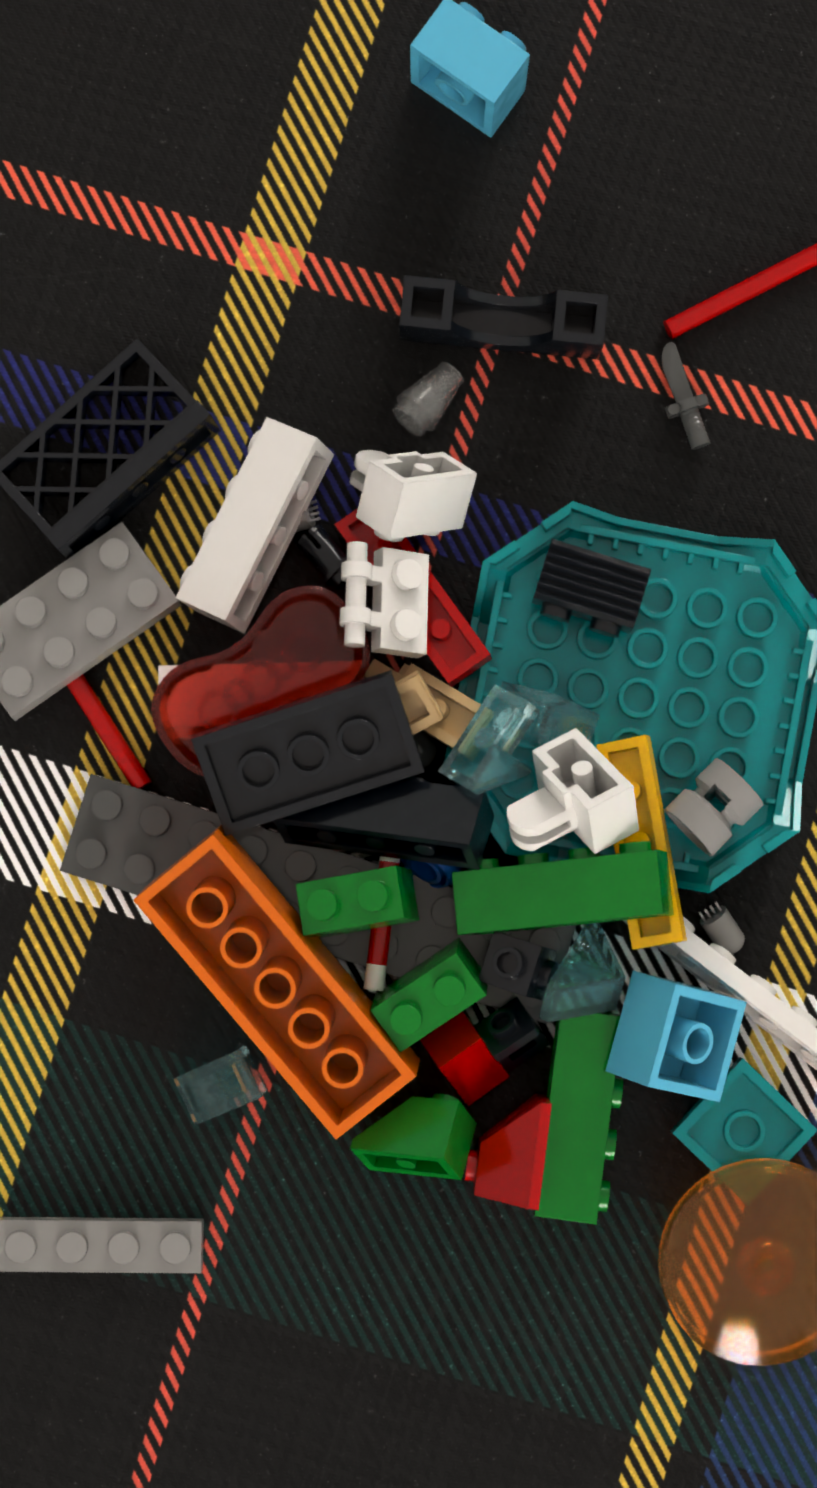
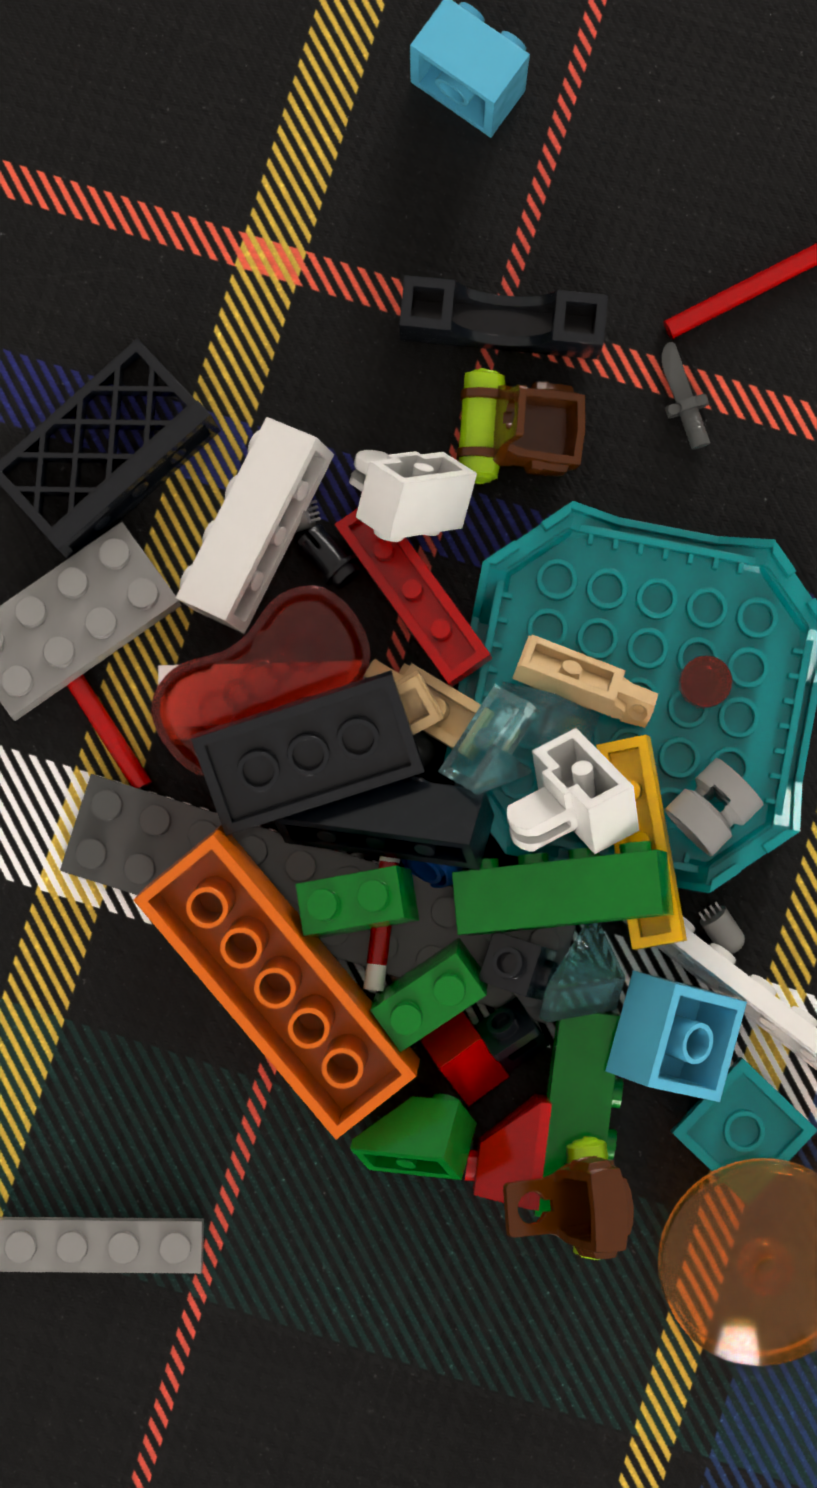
clear light blue slope [173,1044,267,1125] -> none
white plate [339,541,429,658] -> none
clear cone [392,362,464,437] -> none
black brick [532,539,651,638] -> none
none -> reddish brown piece [456,368,585,484]
none -> reddish brown piece [503,1136,634,1260]
none -> tan hinge [512,634,659,728]
none -> clear red tile [679,656,732,708]

